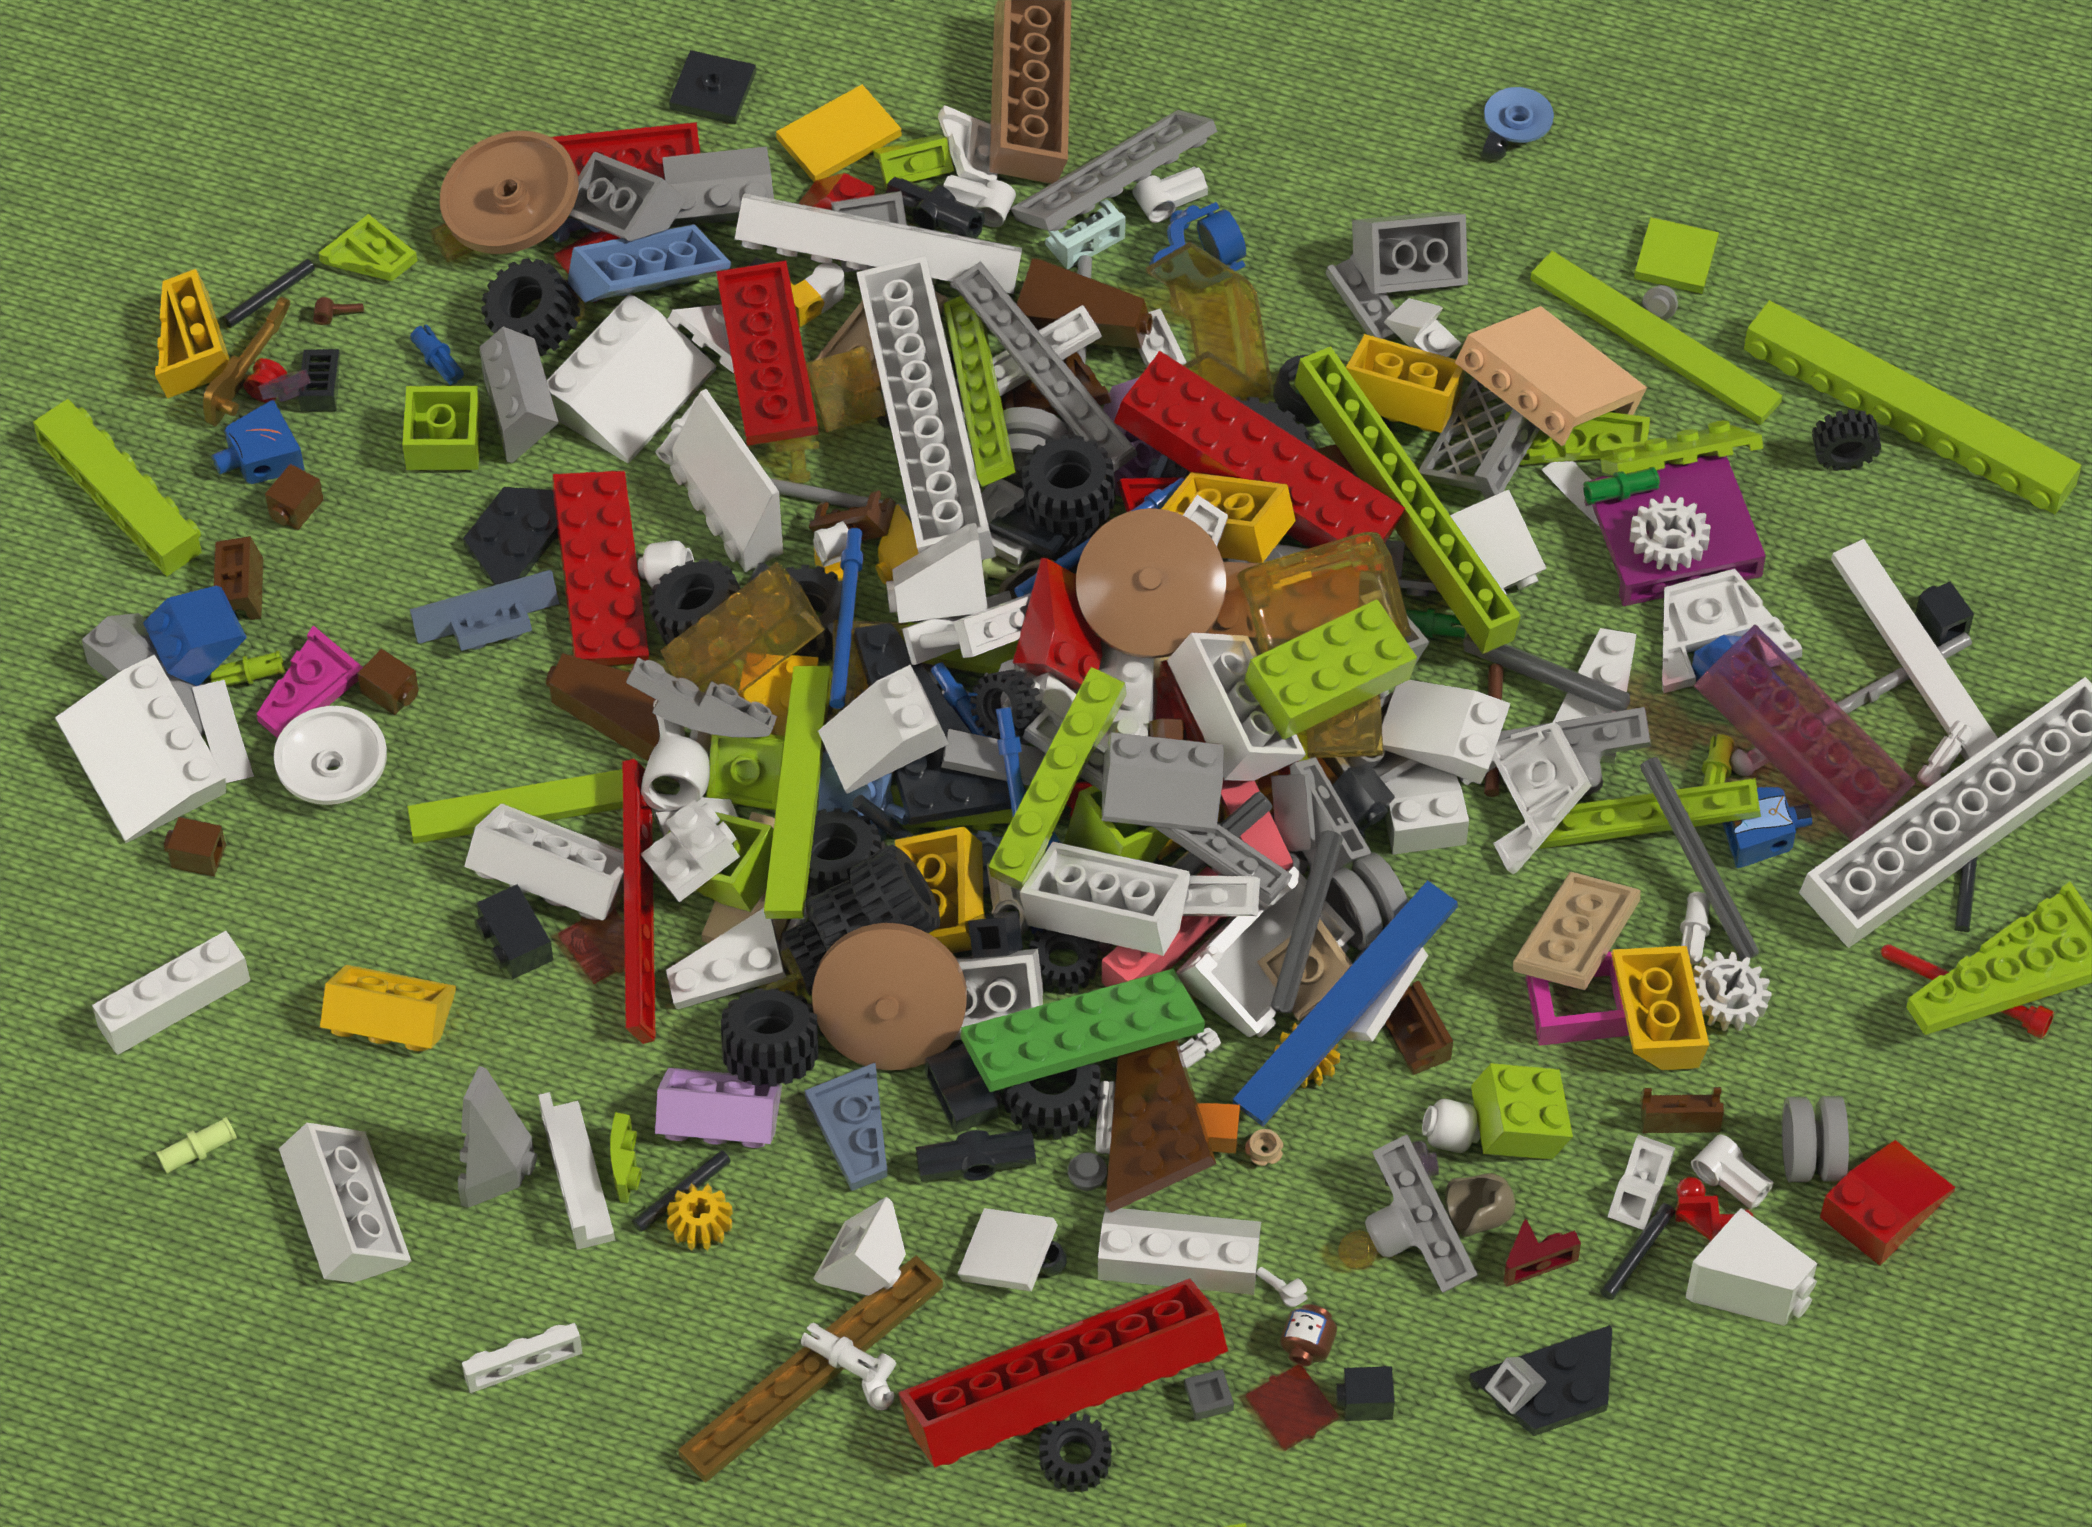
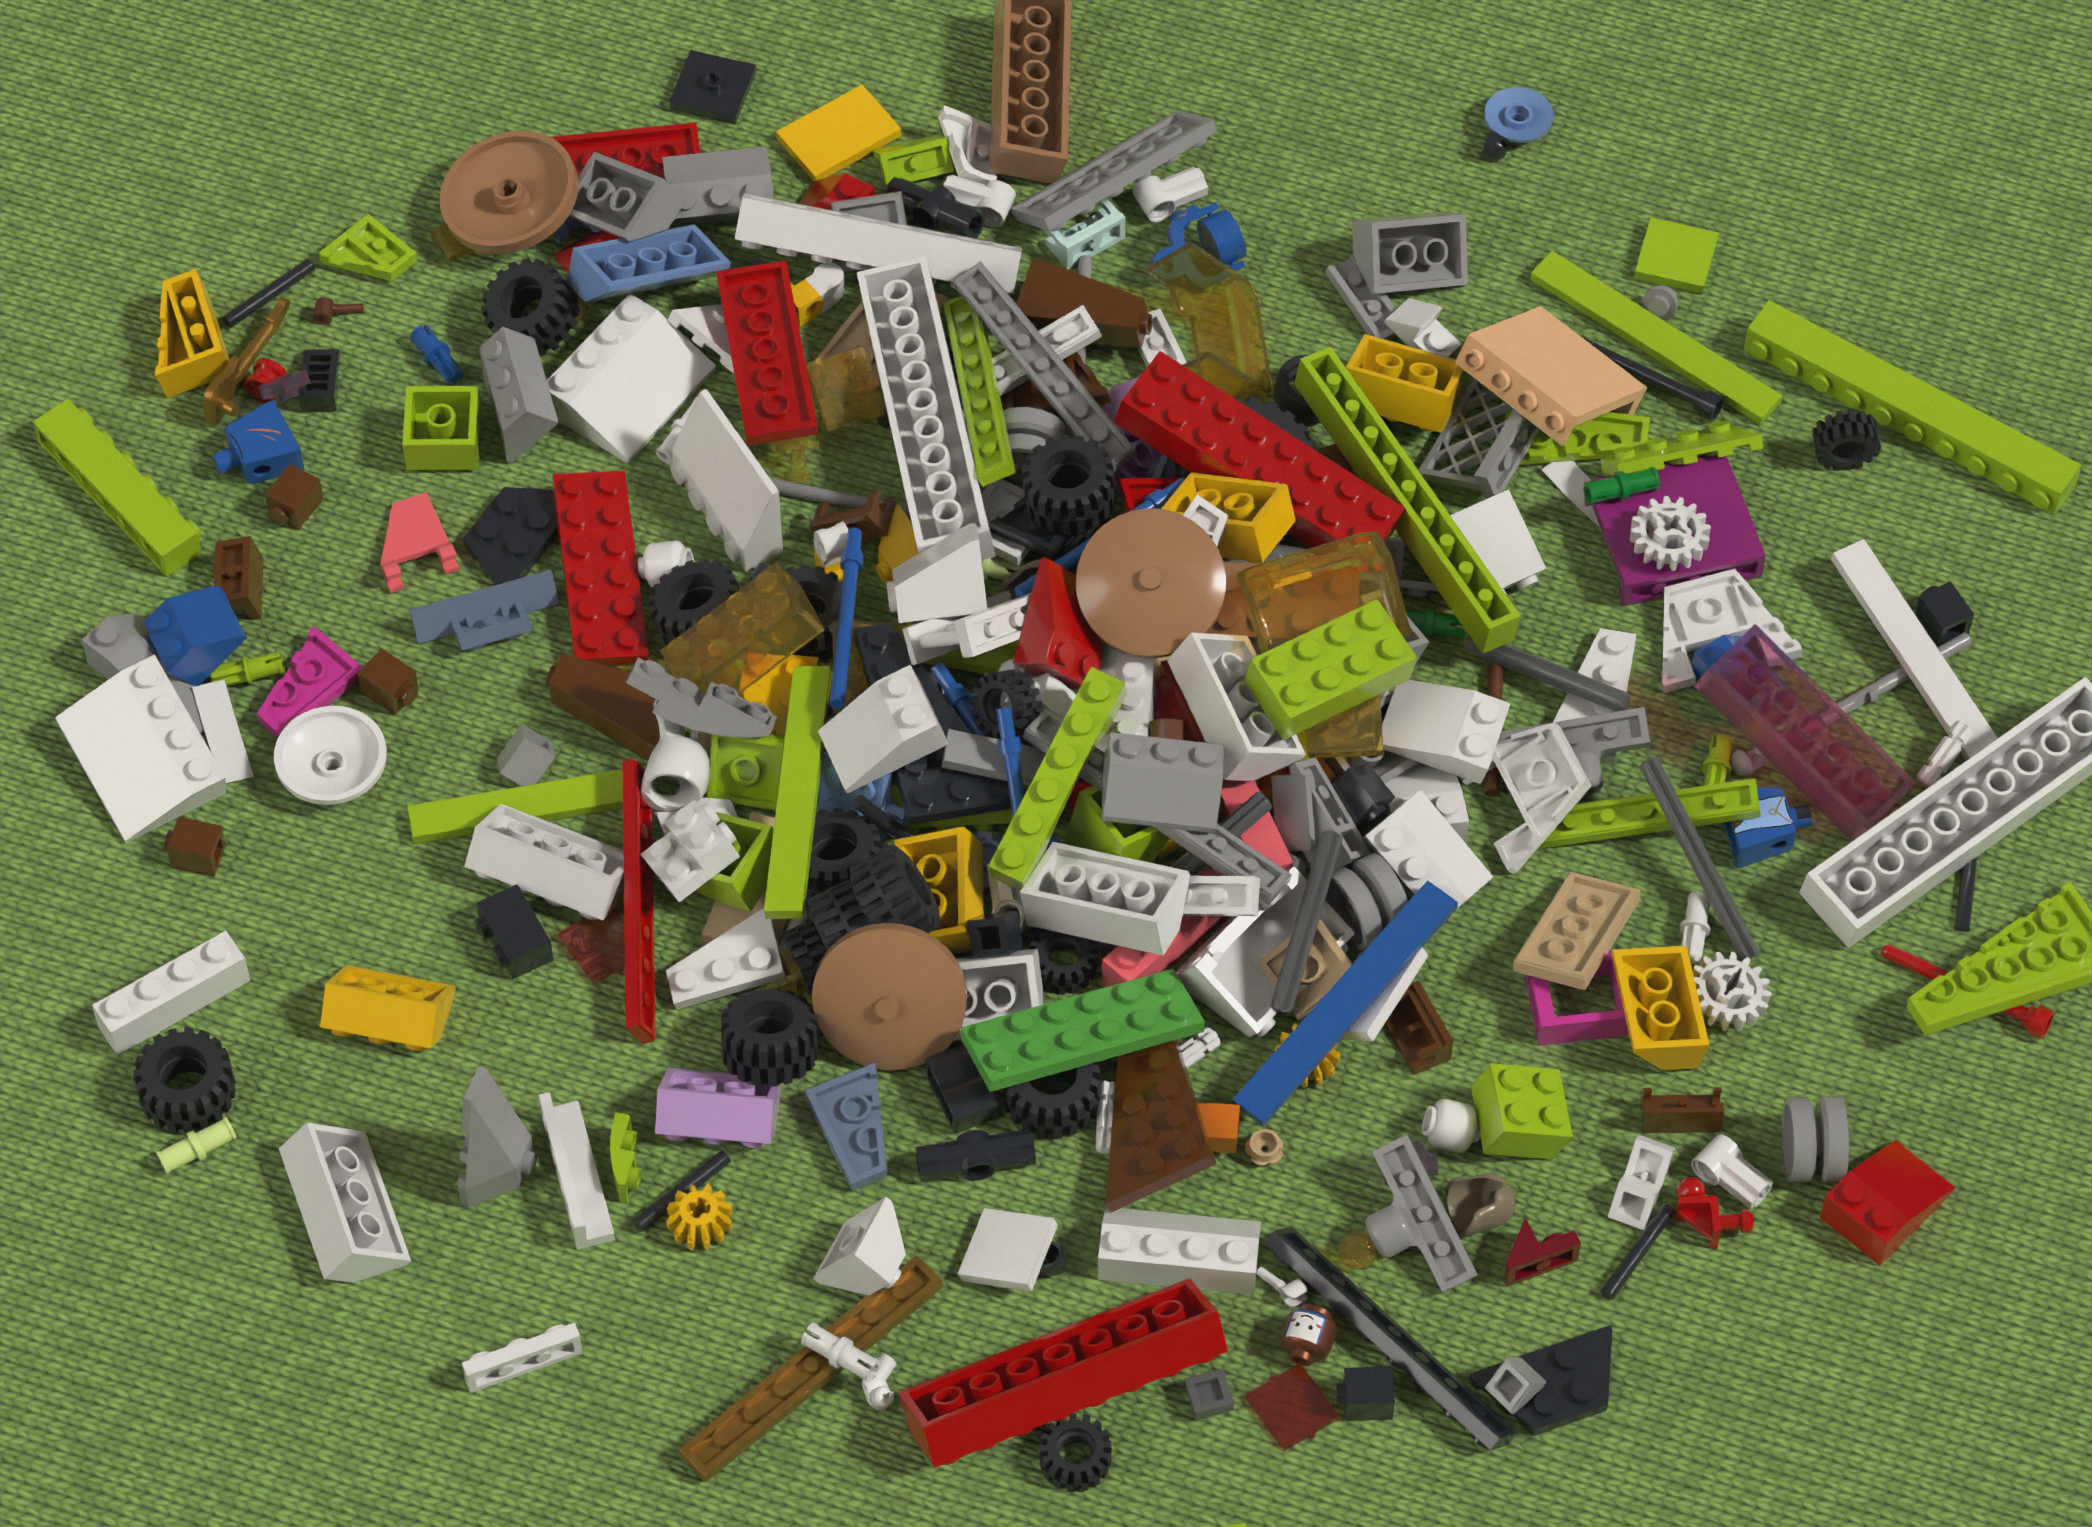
dark grey plate [1068,1153,1107,1191] -> none
white slope [1686,1208,1817,1326] -> none
none -> black tyre [133,1027,236,1134]
none -> coral flag [380,492,459,593]
none -> light grey panel [497,724,556,786]
none -> black plate [1265,1227,1517,1450]
none -> white slope [1363,790,1493,907]
none -> black piece [1579,335,1725,422]

